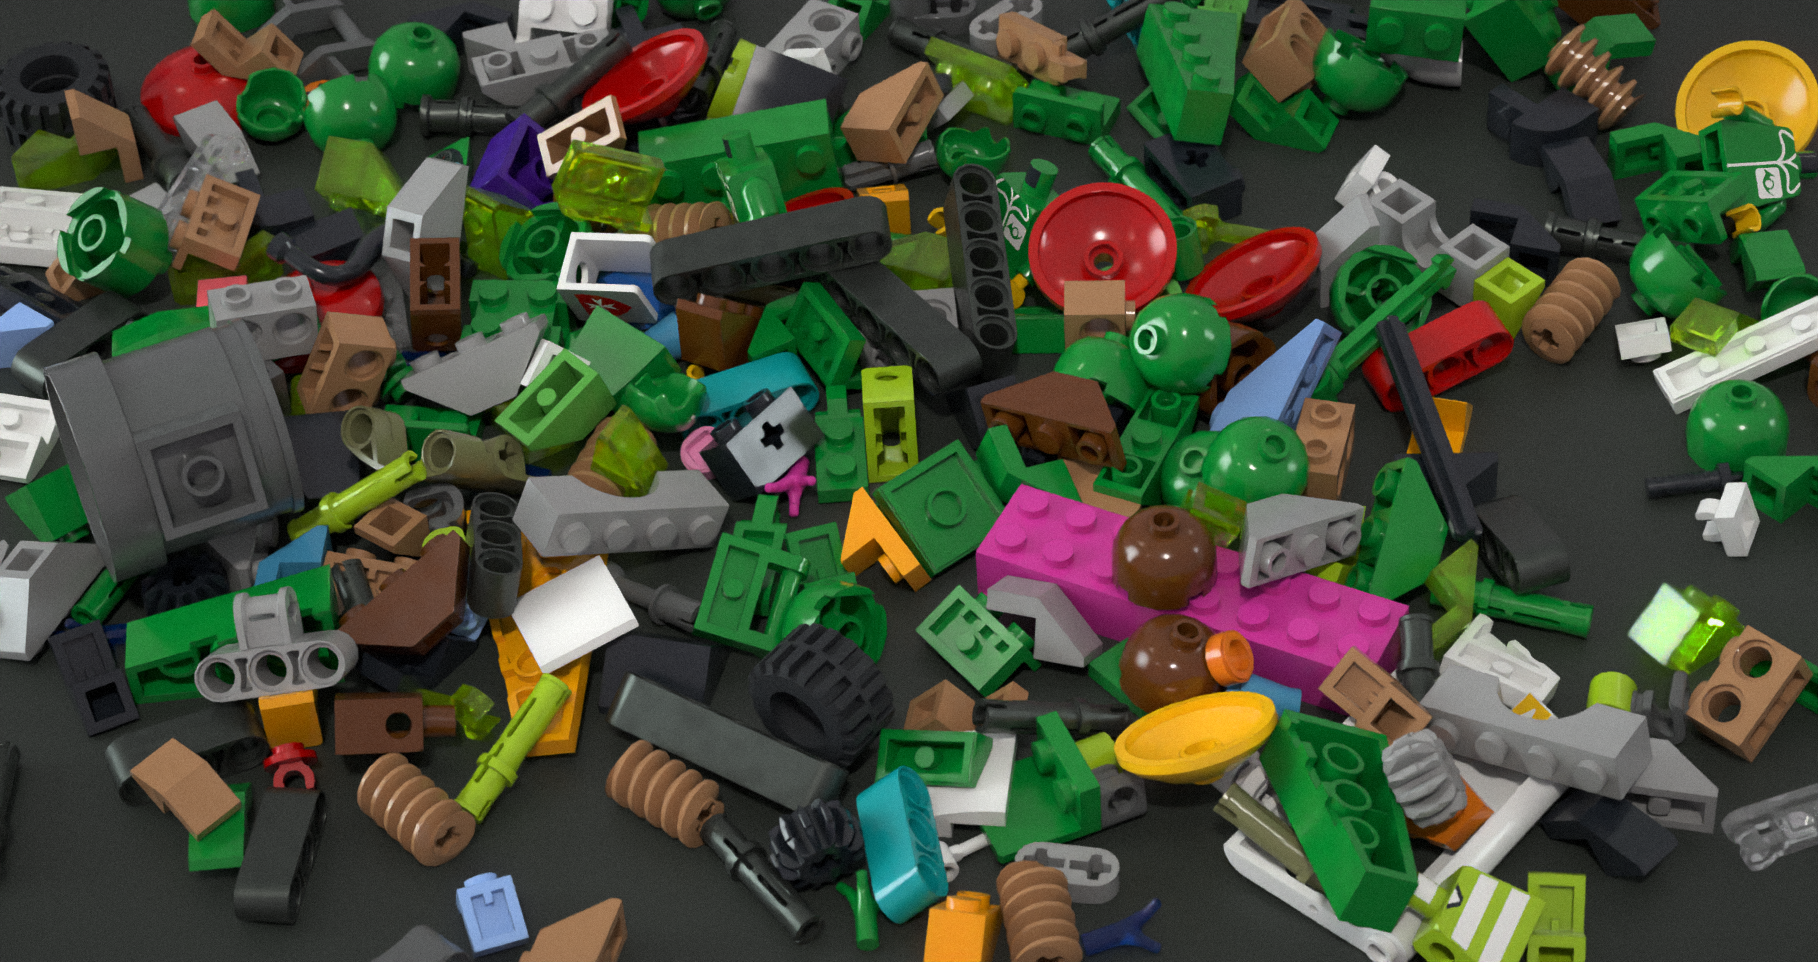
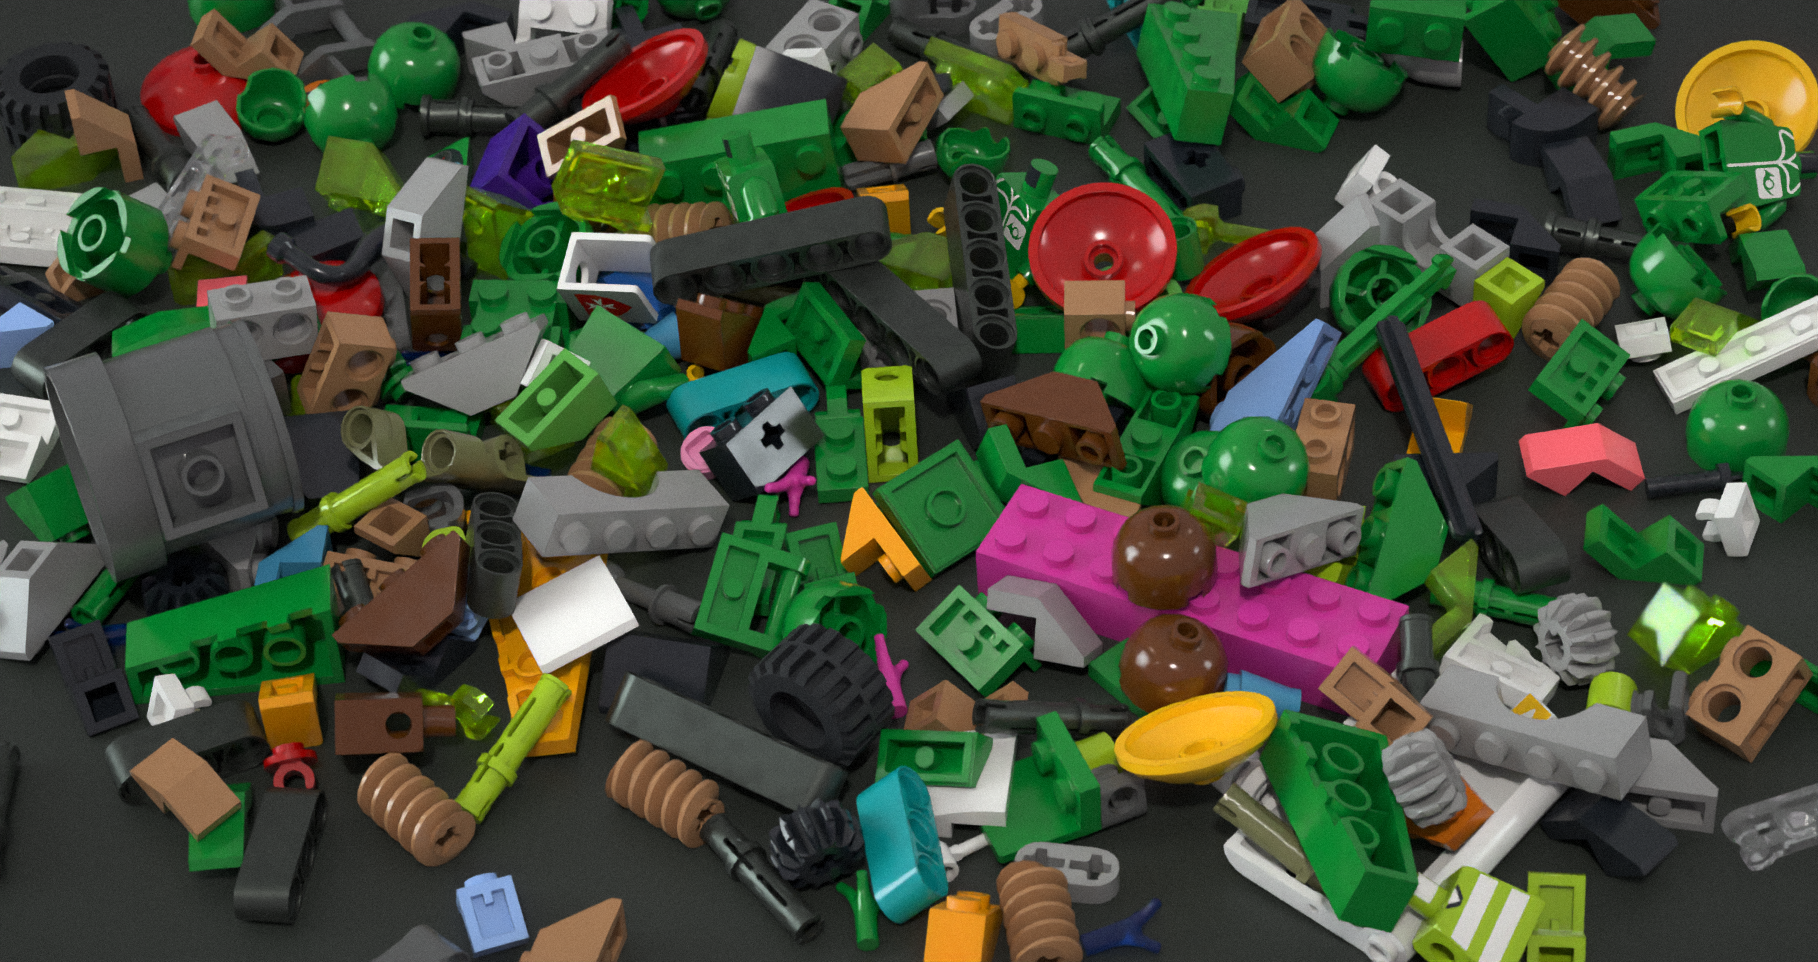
light grey piece [195,586,358,702] -> none
green hair [624,373,707,433] -> none
orange tile [1205,630,1254,687] -> none
none -> white tile [147,673,212,726]
none -> clear neon green slope [836,43,903,104]
none -> dark pink bar [874,634,909,719]
none -> coral slope [1519,423,1645,496]
none -> green bracket [1528,319,1631,429]
none -> light grey gear [1533,593,1620,686]
none -> green slope [1583,504,1704,586]

